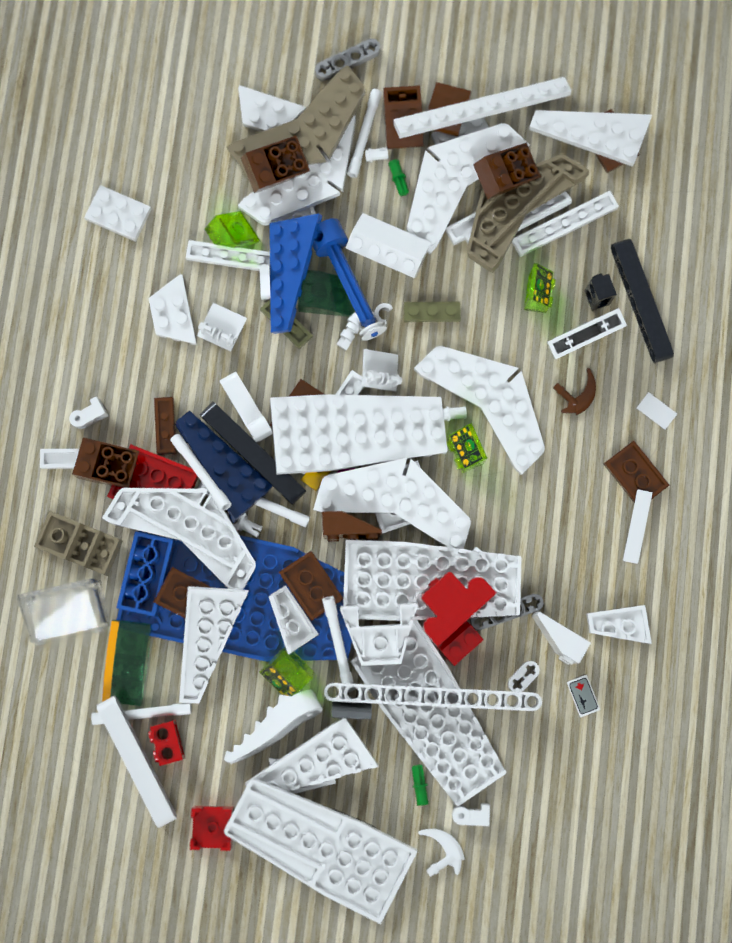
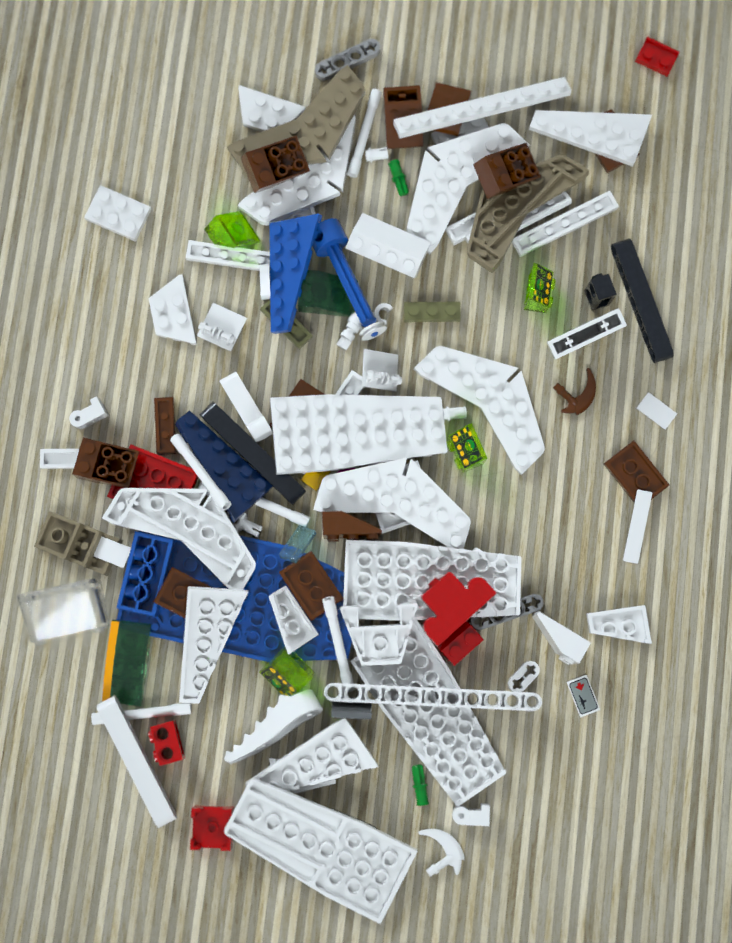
none -> white sticker [93,536,131,568]
none -> clear light blue tile [279,525,316,563]
none -> red plate [635,37,680,77]

